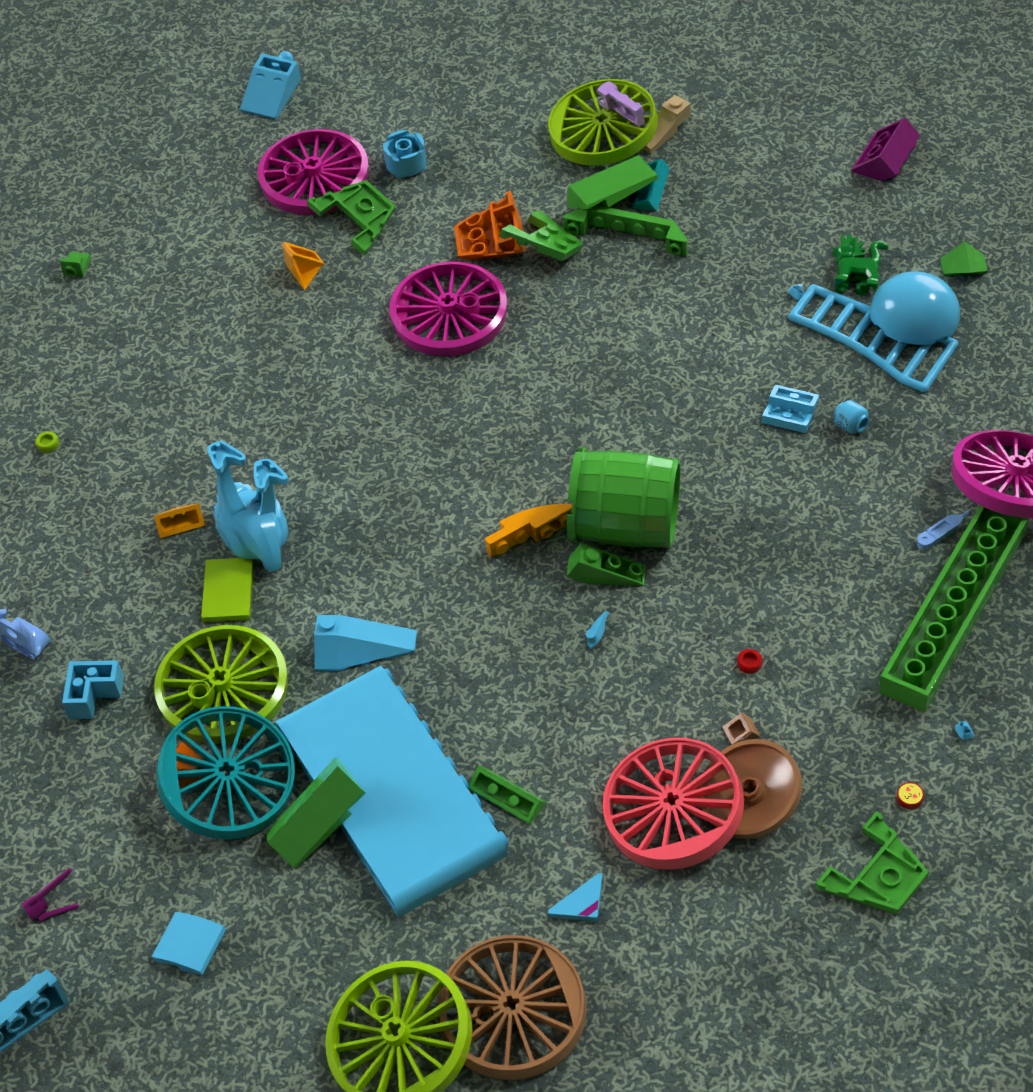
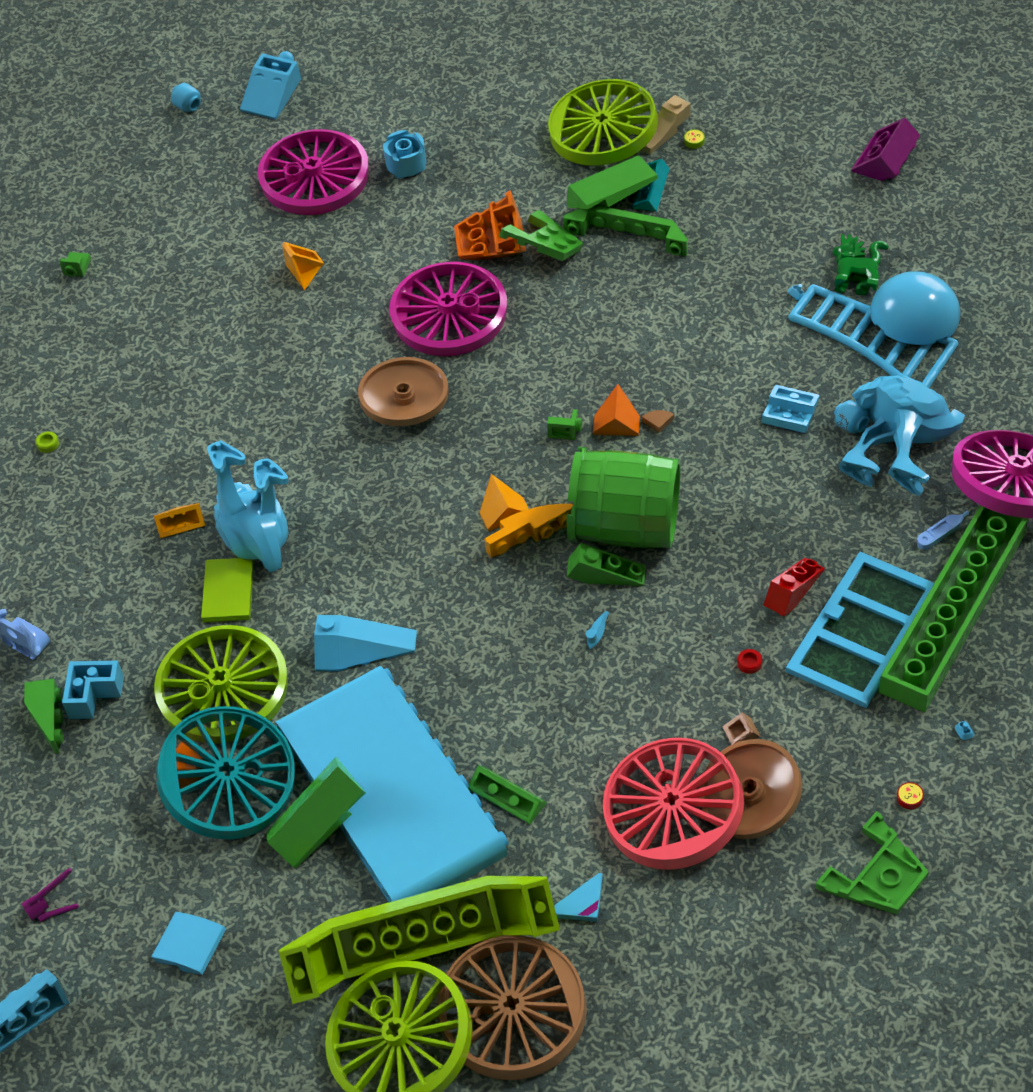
bright green wing [307,180,395,255] -> none
lavender plate [596,81,645,127] -> none
bright green slope [940,241,988,276] -> none
none -> bright green slope [24,678,63,754]
none -> medium azure head [171,83,201,113]
none -> lime slope [279,876,560,1004]
none -> medium nougat dish [358,357,449,426]
none -> light orange slope [480,474,529,531]
none -> bright green bracket [547,409,582,440]
none -> orange slope [593,384,640,436]
none -> medium nougat tile [642,410,674,433]
none -> tile [684,129,705,149]
none -> red slope [763,557,825,616]
none -> door [786,552,934,708]
none -> medium azure animal [839,375,965,496]

